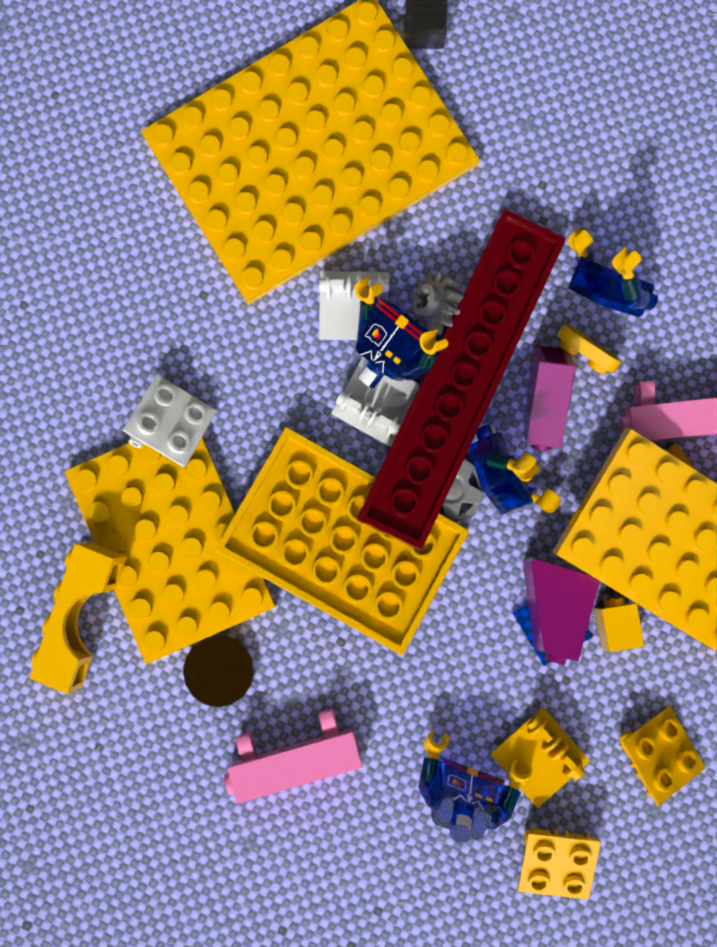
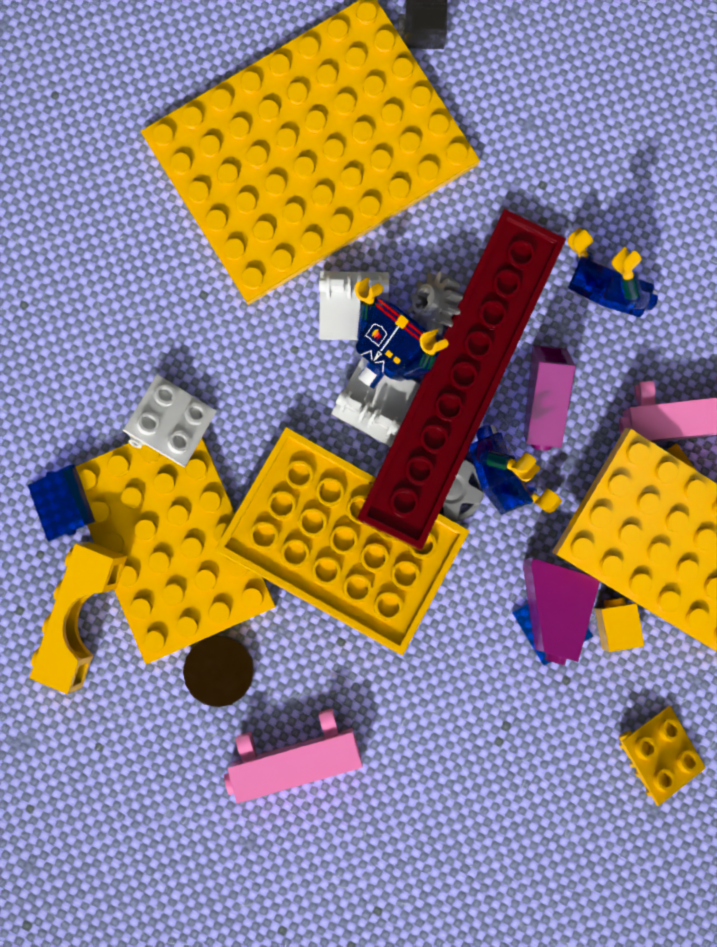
clear blue torso [418,730,532,843] -> none
yellow hinge [490,707,590,808] -> none
yellow hinge [518,826,601,900] -> none
yellow plate [556,323,623,375] -> none
none -> clear blue piece [27,464,95,542]

